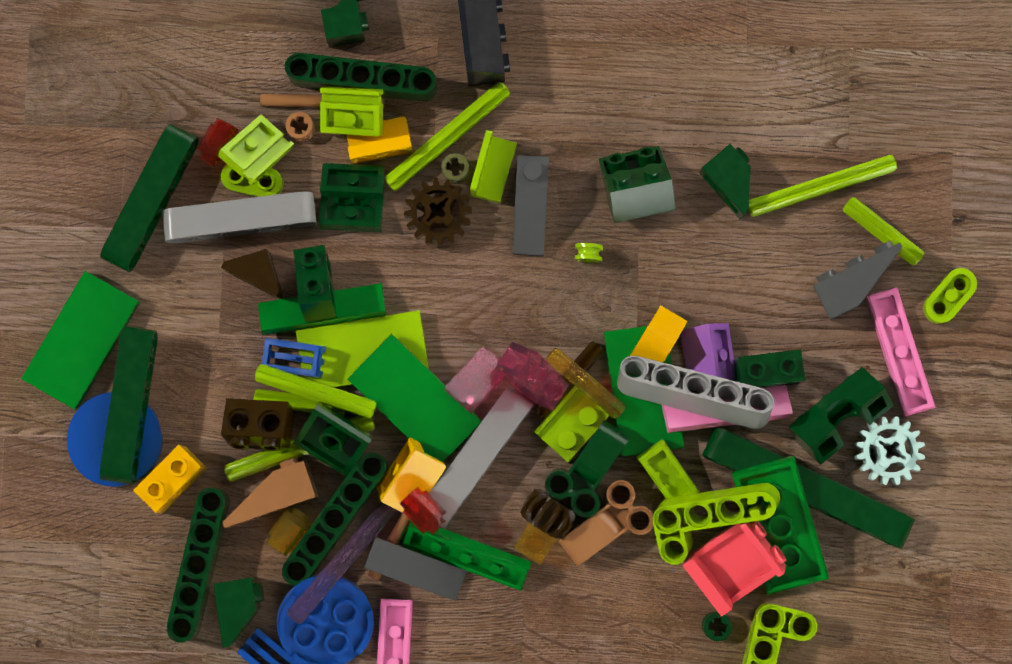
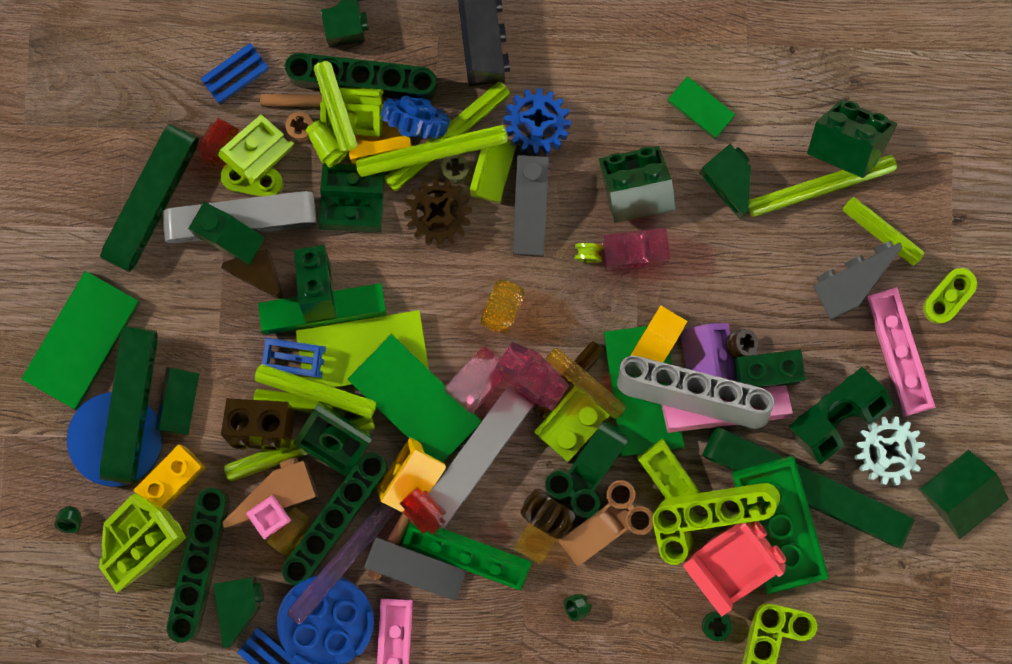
none -> dark green hinge [54,506,82,533]
none -> lime wedge [99,493,187,593]
none -> dark green tile [155,367,200,435]
none -> dark green slope [188,201,265,266]
none -> blue tile [200,43,269,105]
none -> bright pink tile [246,494,292,539]
none -> lime cone [305,120,349,168]
none -> lime axle [313,61,358,152]
none -> lime axle [356,125,508,177]
none -> blue gear [381,96,450,139]
none -> clear yellow gear [480,279,525,334]
none -> blue gear [503,88,571,156]
none -> dark green hinge [564,594,592,622]
none -> clear pink brick [602,228,670,272]
none -> green tile [667,76,735,140]
none -> dark brown bush [726,329,758,359]
none -> dark green slope [807,100,897,178]
none -> dark green slope [919,450,1009,539]

